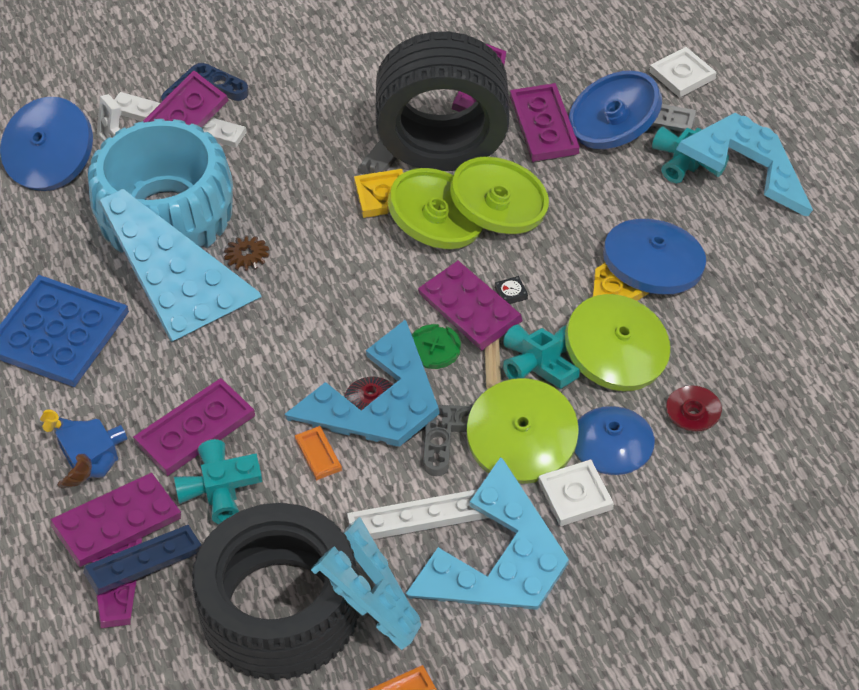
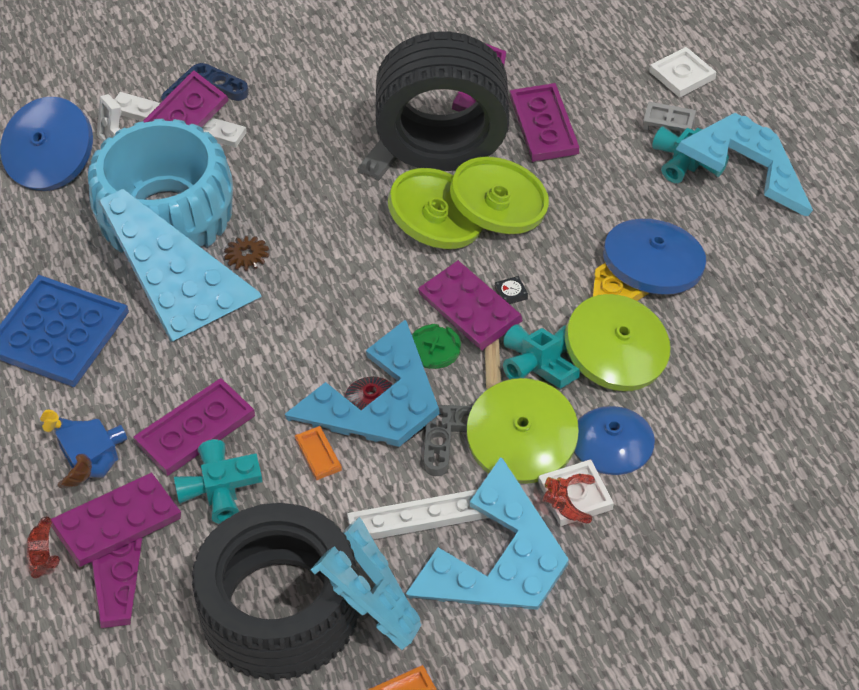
dark blue plate [83,525,201,595] -> none
yellow plate [354,169,403,218] -> none
blue dish [569,71,662,149] -> none
dark red dish [666,385,722,431] -> none
none -> clear red helmet [27,516,60,578]
none -> clear red helmet [543,474,595,524]

